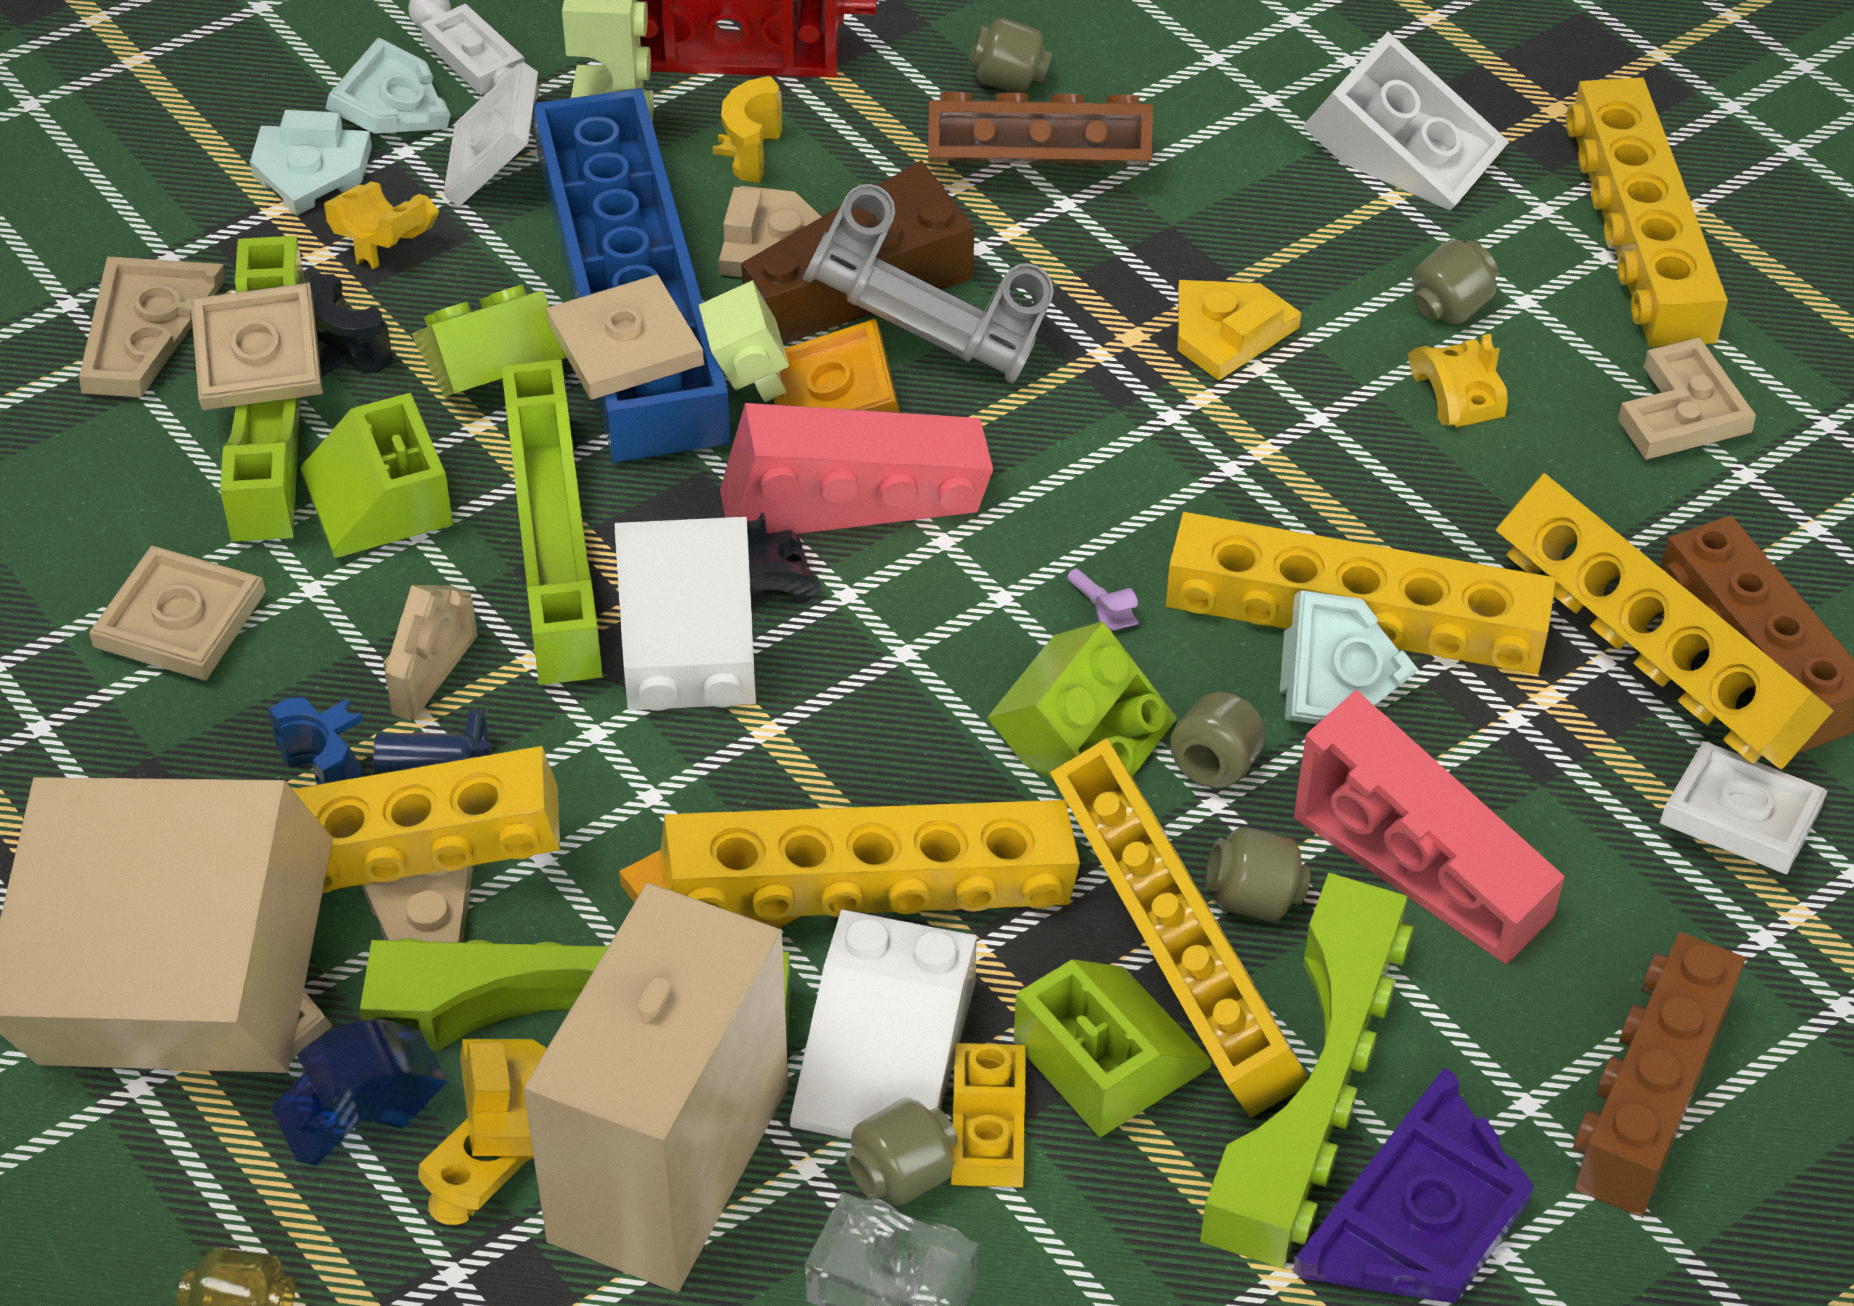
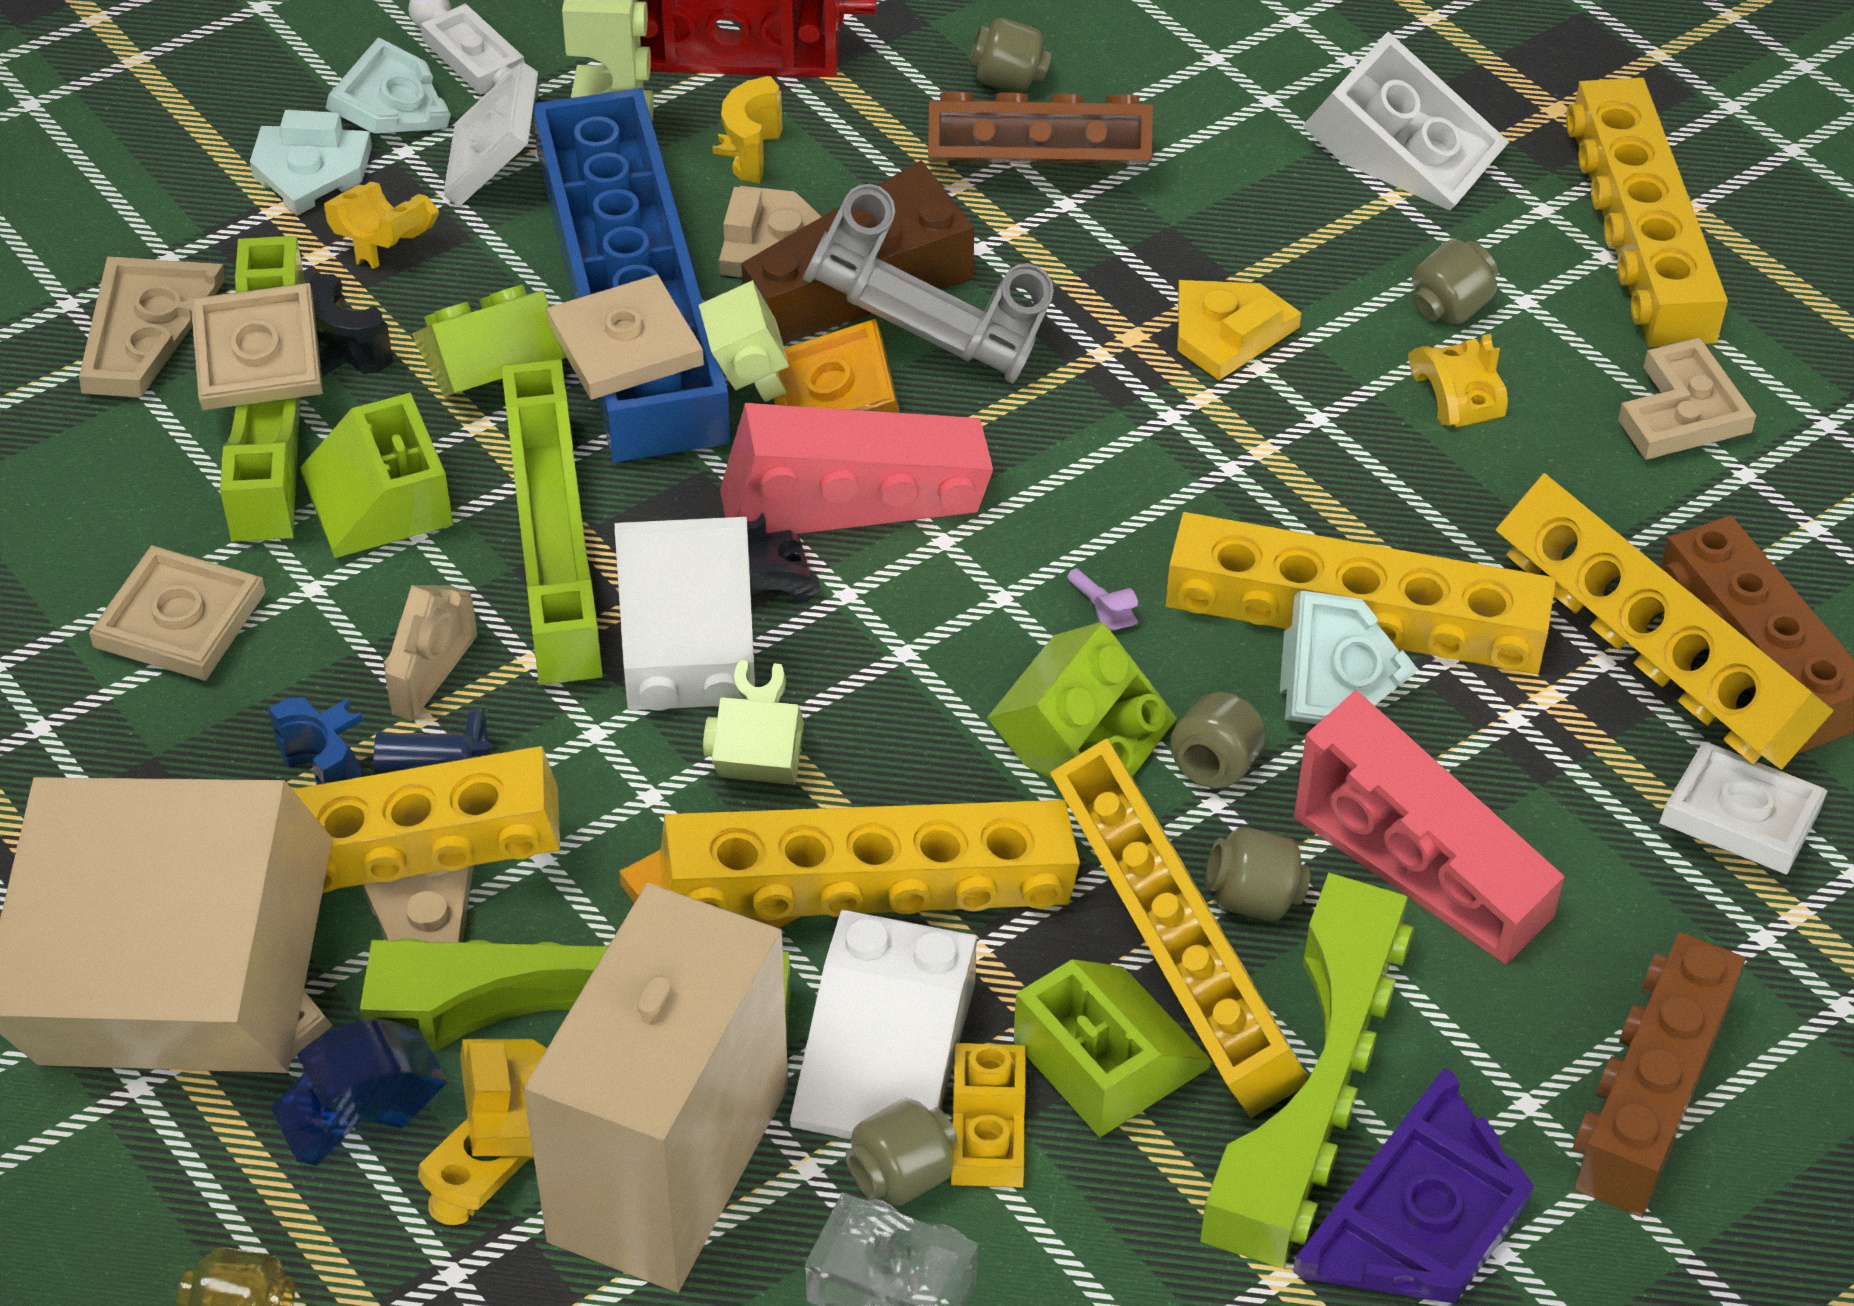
none -> yellowish green brick [703,660,804,785]

